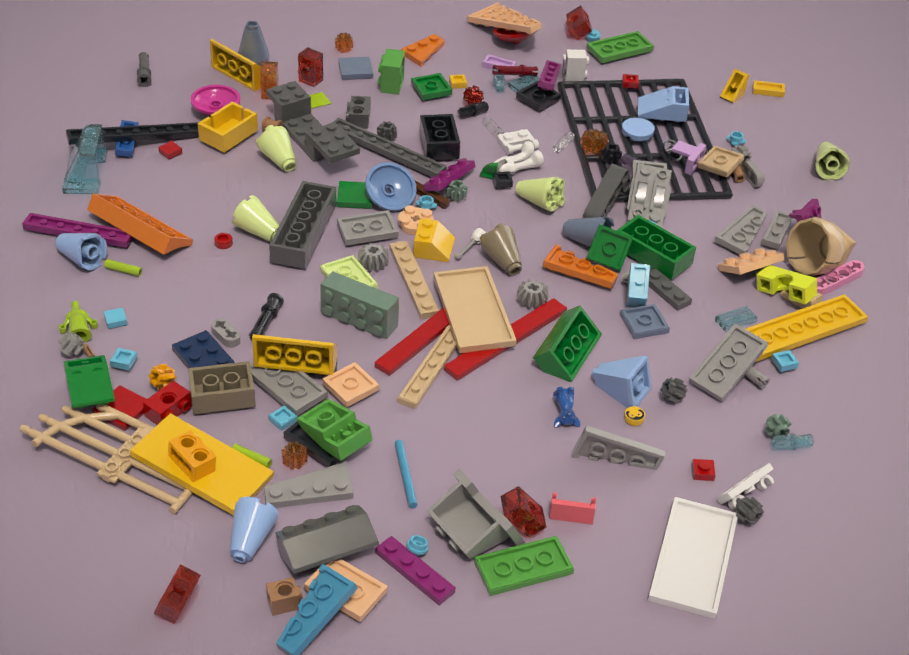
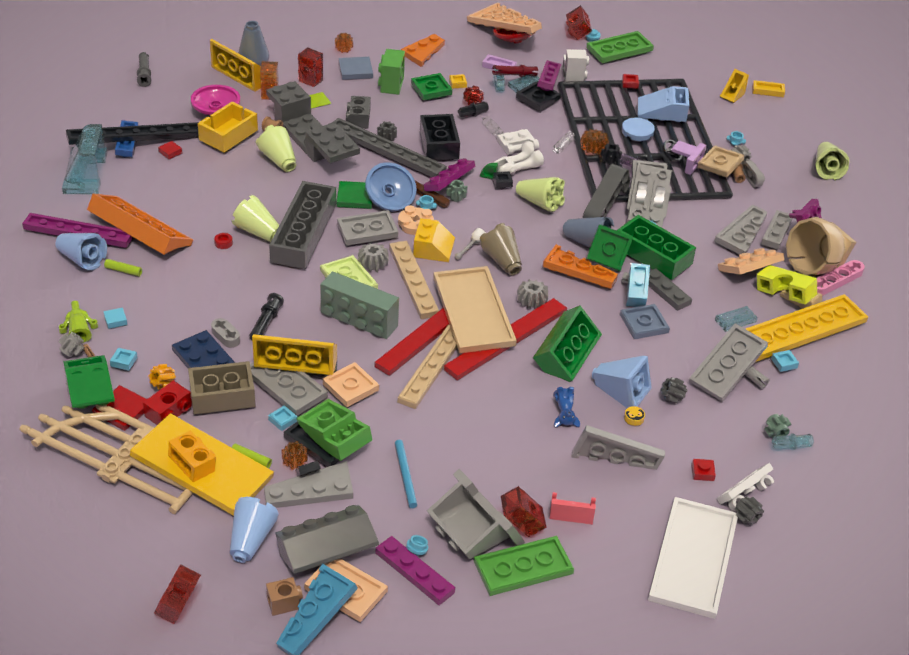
none -> black tile [295,461,321,476]

